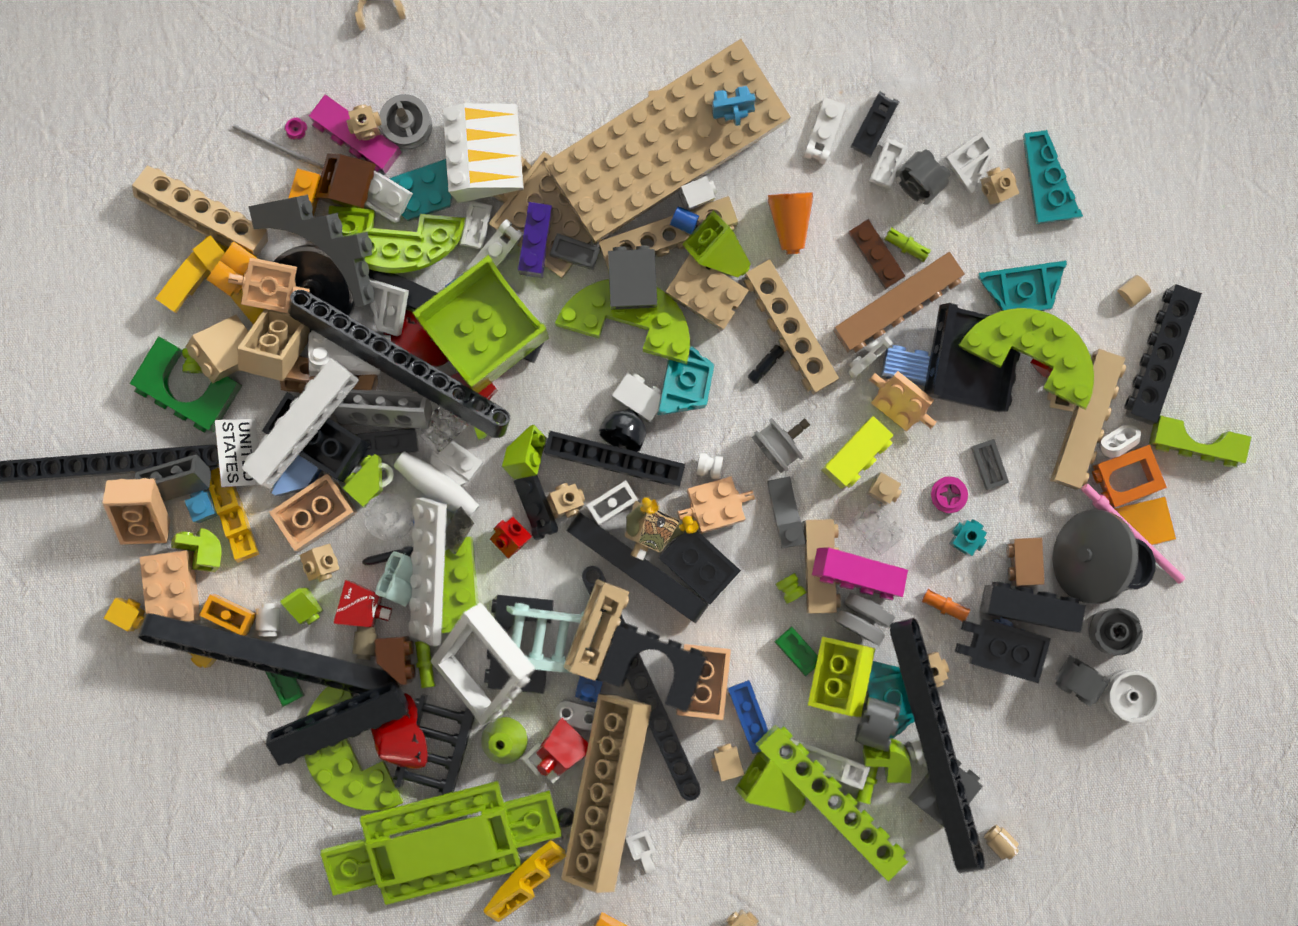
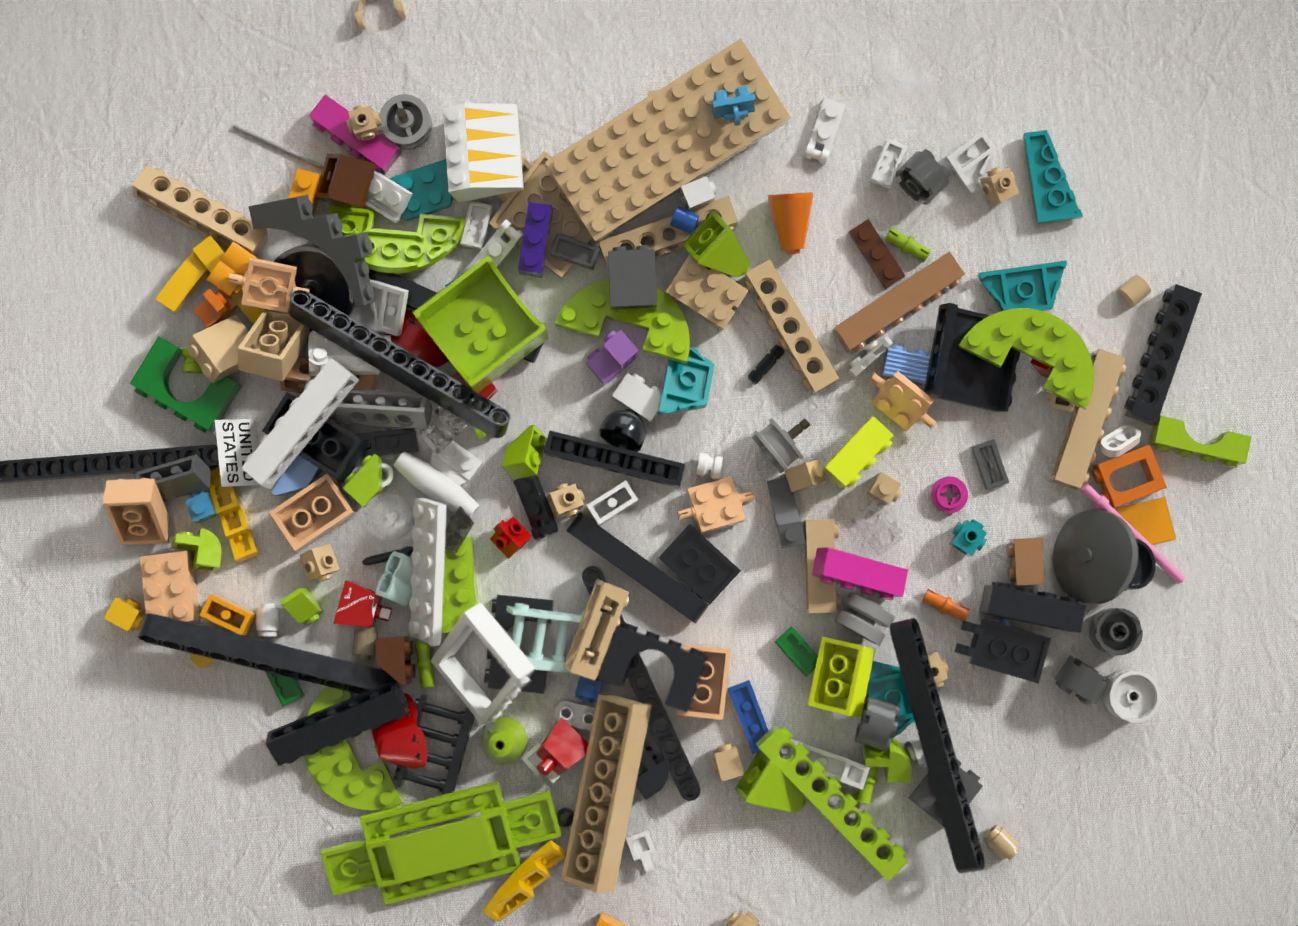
dark pink plate [284,117,307,140] -> none
torso [625,497,699,560] -> none
lime wheel [775,573,807,604] -> none
black plate [851,91,900,158] -> none
none -> orange brick [193,289,237,328]
none -> medium lavender brick [586,329,639,386]
none -> black brick [636,745,668,800]
none -> tan brick [785,459,826,492]

